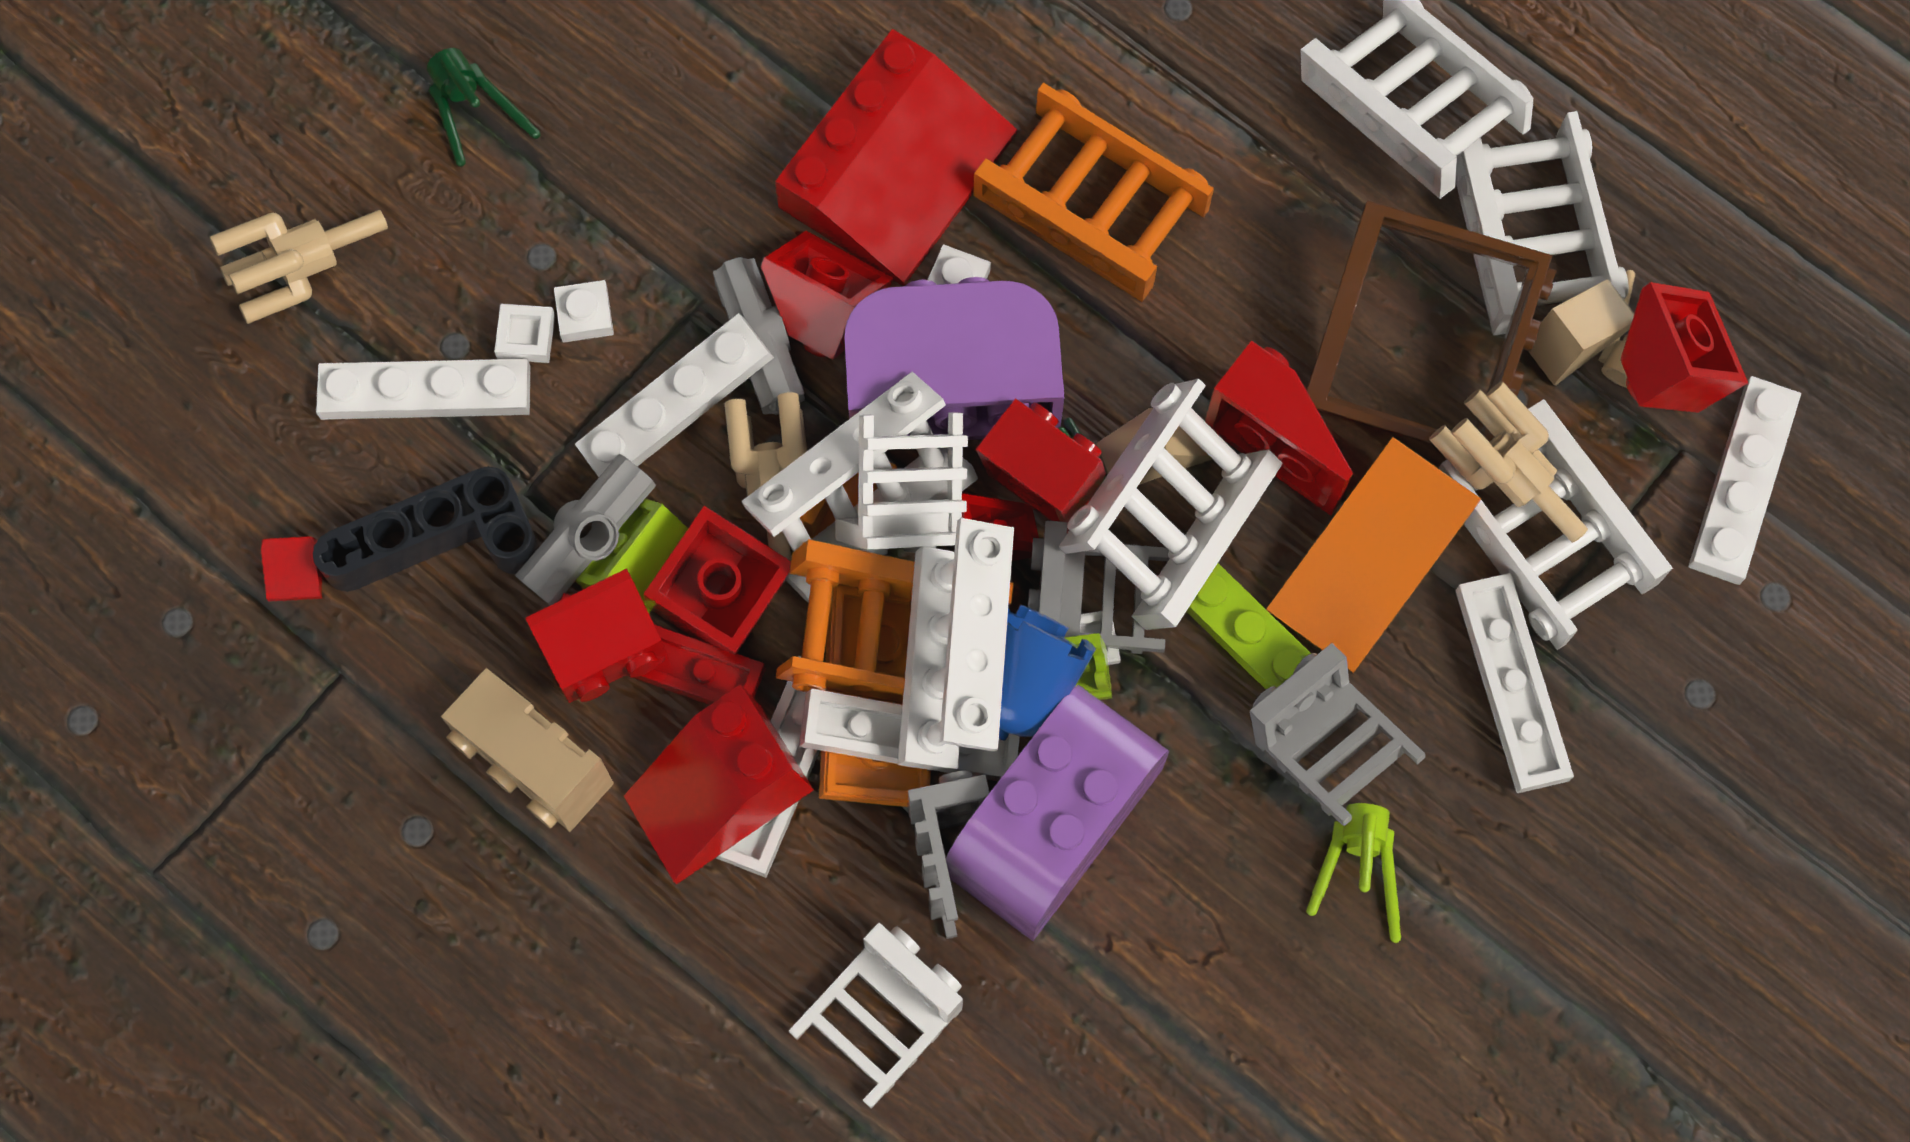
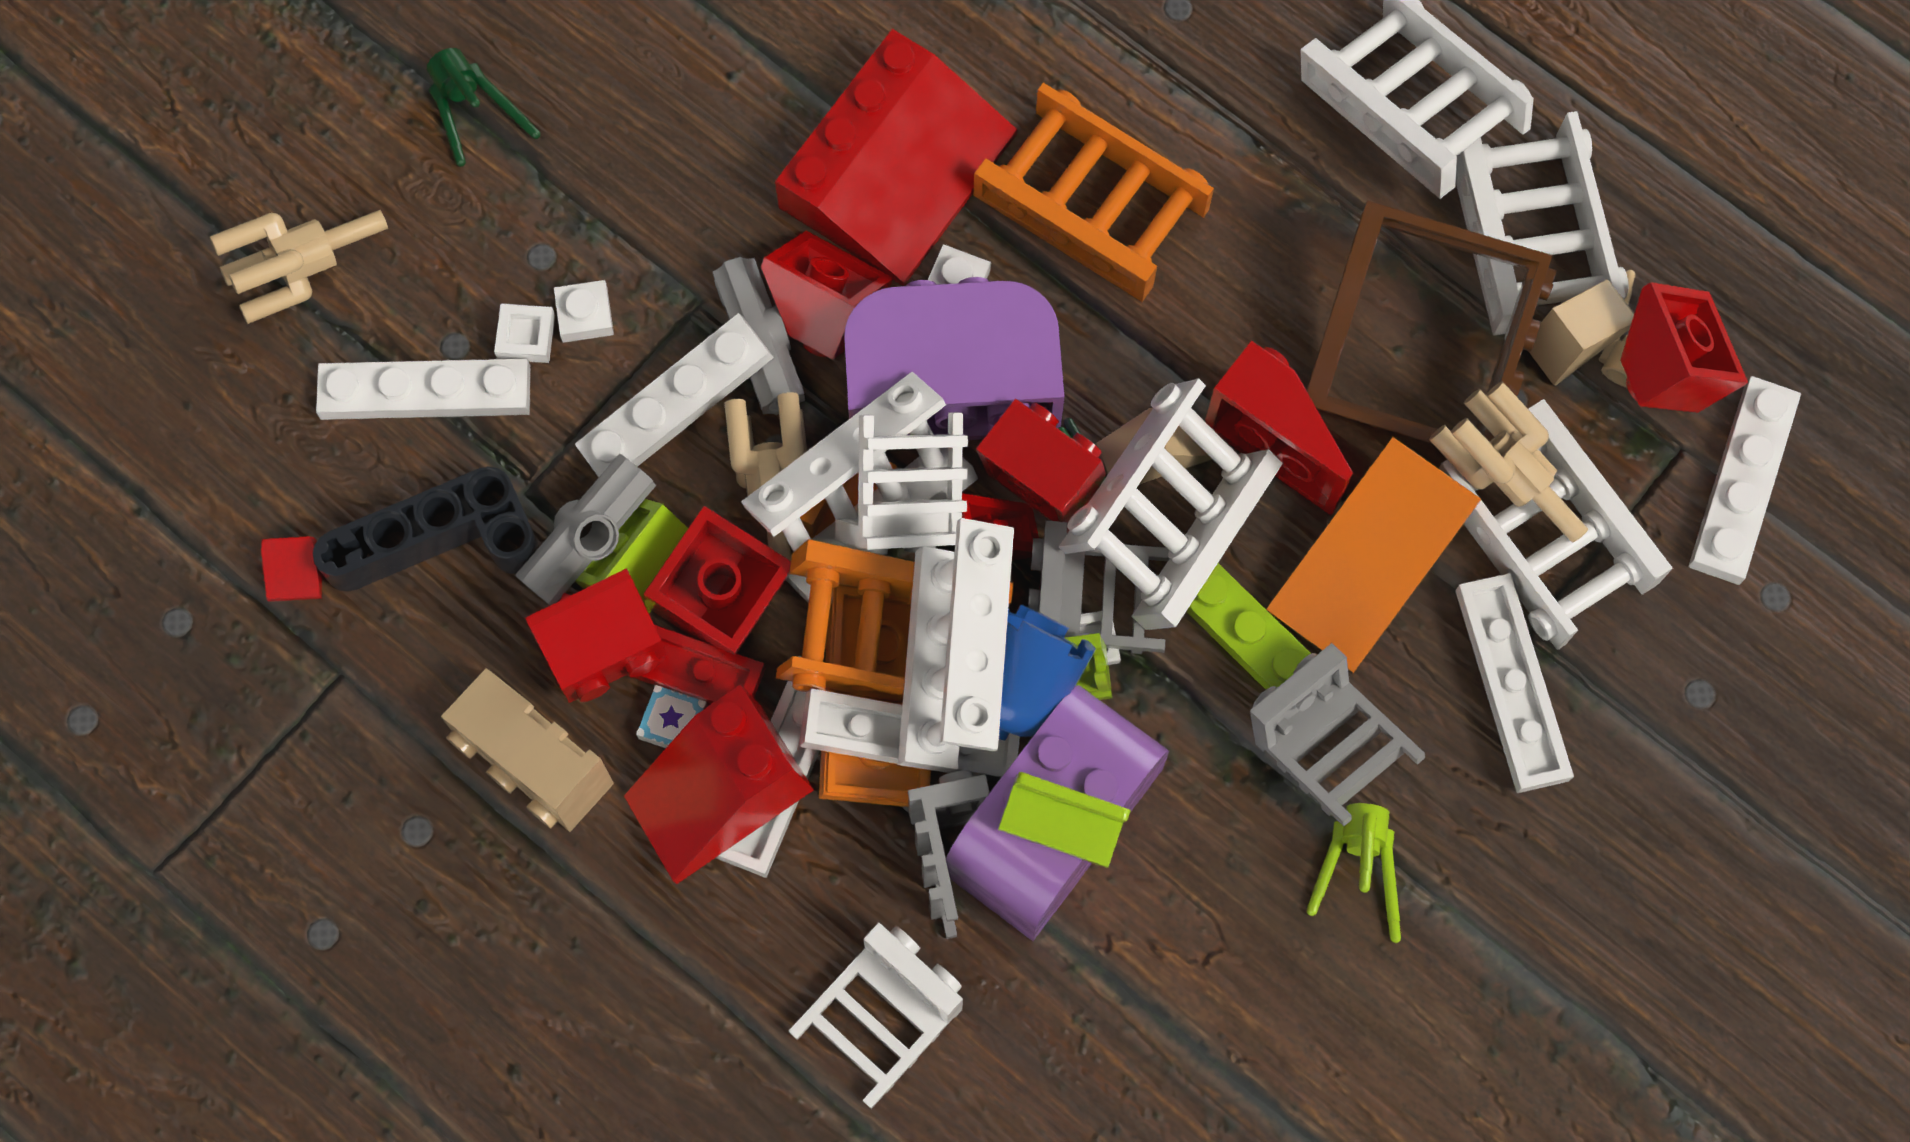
none -> tile [636,685,708,748]
none -> lime panel [998,772,1131,868]

